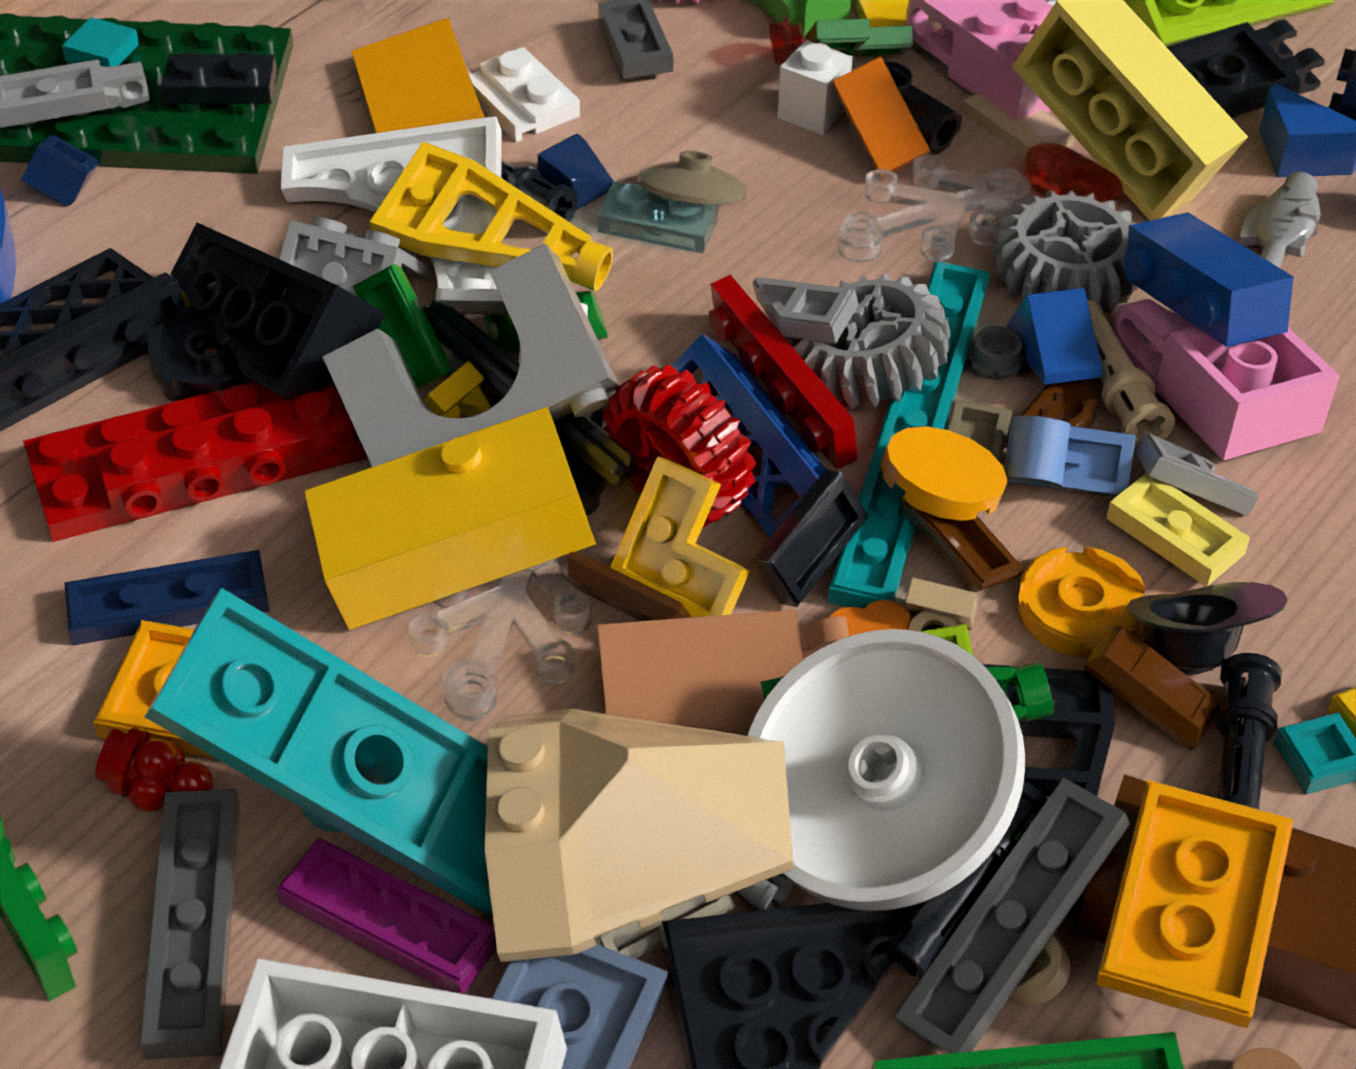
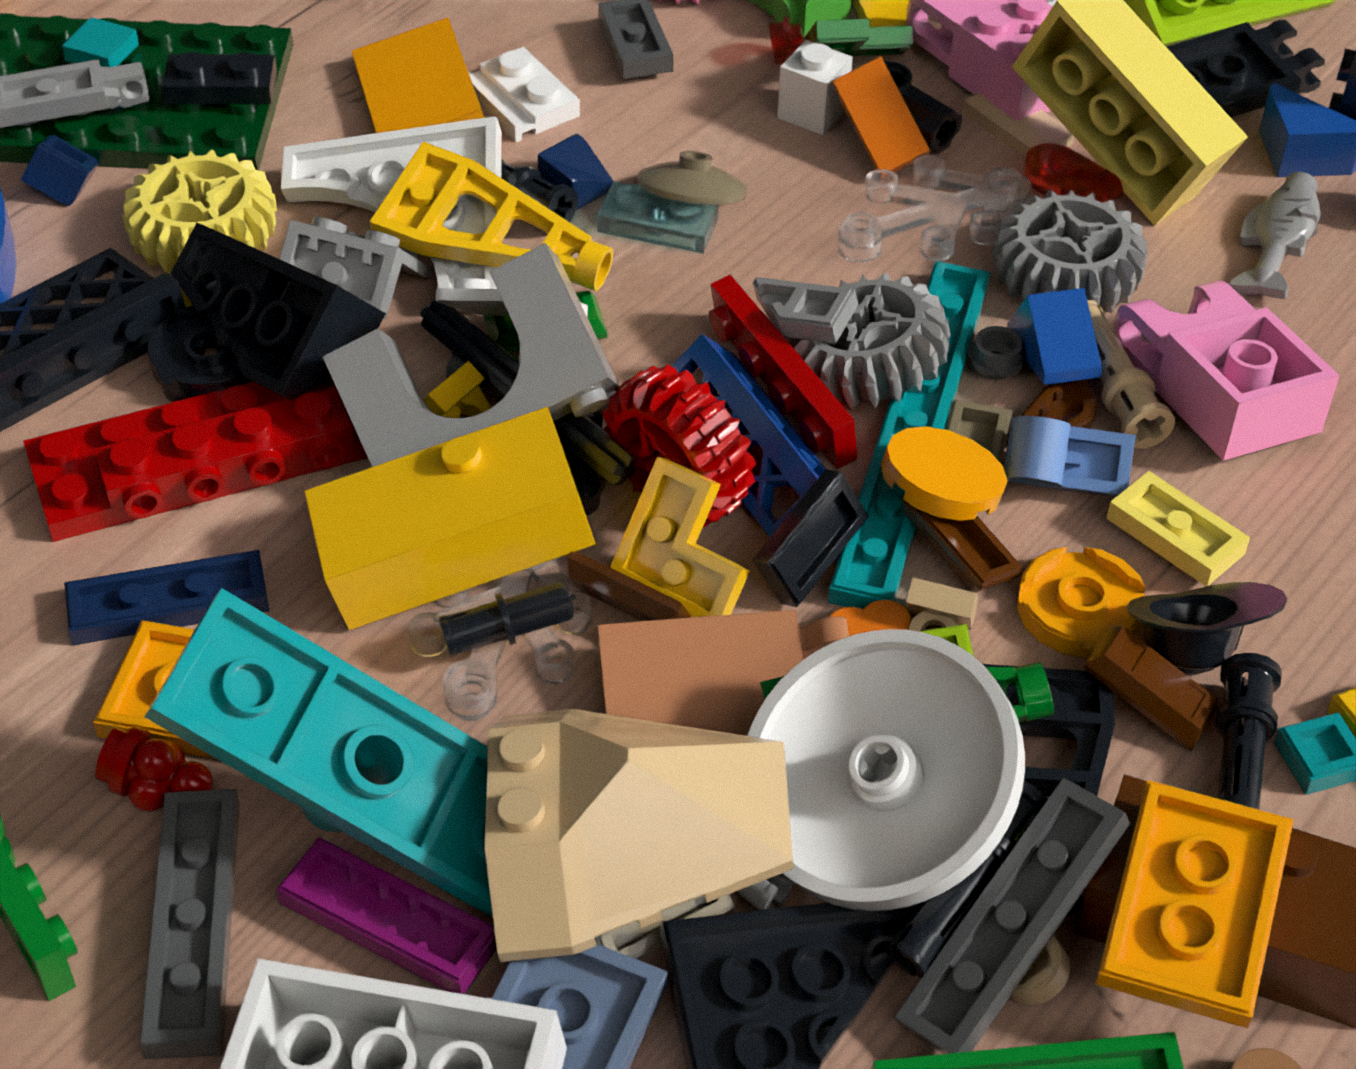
green tile [352,264,450,388] -> none
blue brick [1123,212,1294,347] -> none
light grey tile [1134,433,1258,516] -> none
none -> light yellow gear [122,149,277,273]
none -> black axle [439,583,574,658]

